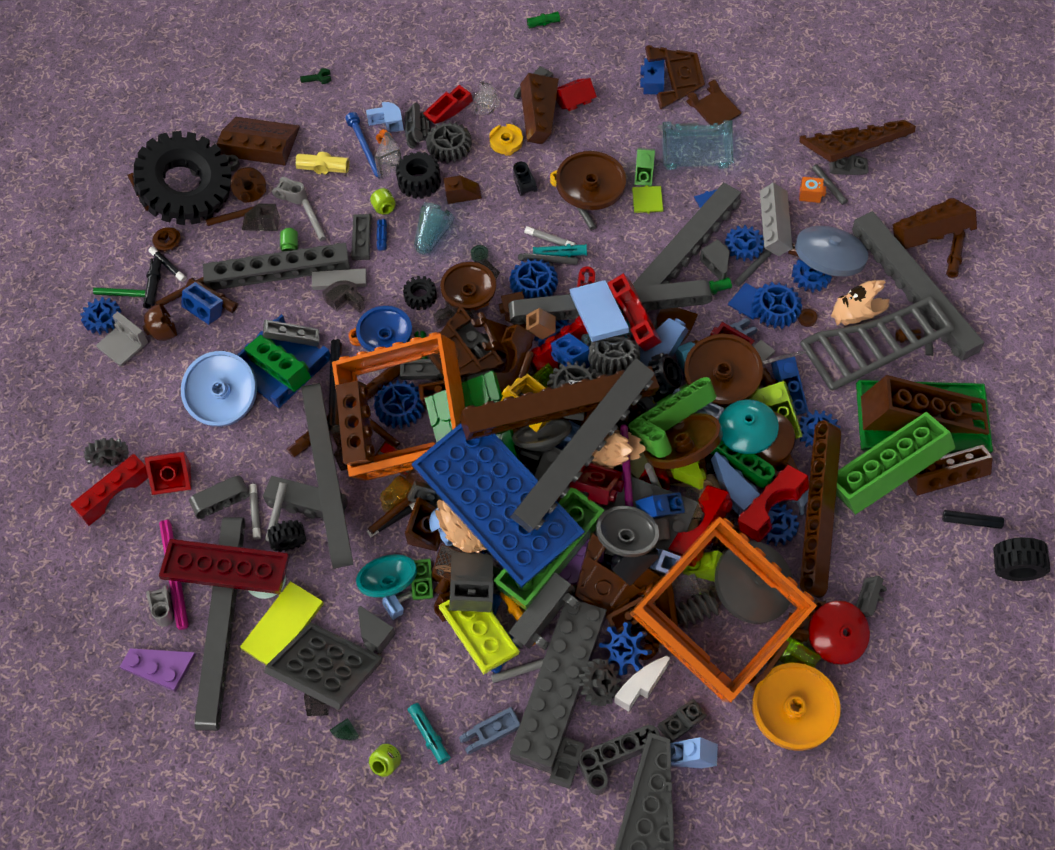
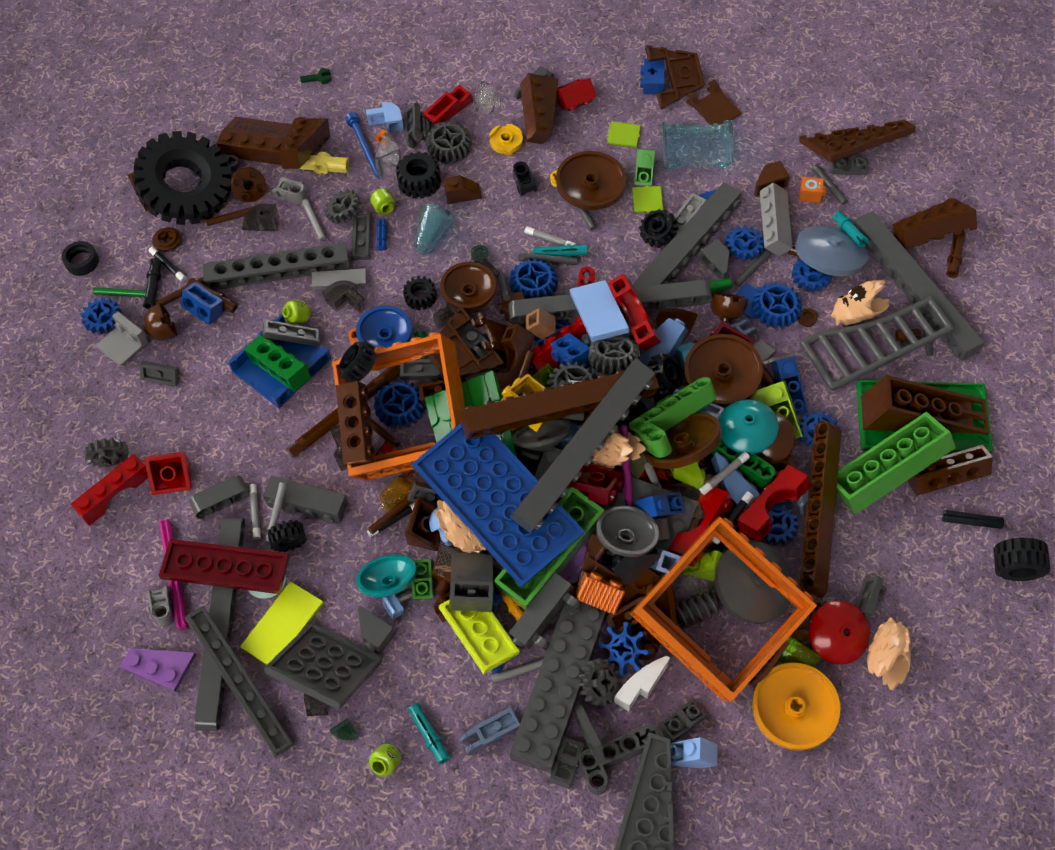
light blue dish [181,351,257,427] -> none
bright green brick [280,228,298,251] -> none
dark grey beam [301,383,354,569] -> none
black axle [328,339,342,430] -> none
green pin [527,11,560,29] -> none
none -> black tyre [61,241,99,276]
none -> dark grey plate [139,360,179,386]
none -> dark grey tile [185,606,294,757]
none -> reddish brown wedge [279,117,330,169]
none -> lime head [282,300,311,324]
none -> dark grey gear [324,189,362,224]
none -> black gear [339,341,376,383]
none -> dark grey bar [495,269,510,301]
none -> dark grey tile [574,703,605,763]
none -> orange brick [575,571,625,615]
none -> lime piece [607,121,641,148]
none -> black gear [639,209,679,248]
none -> light grey tile [674,193,707,234]
none -> light grey bar [699,452,750,495]
none -> reddish brown cylinder [710,292,748,322]
none -> black bar [712,491,753,545]
none -> reddish brown slope [754,161,789,197]
none -> teal pin [832,211,869,248]
none -> light nougat head [867,617,911,690]

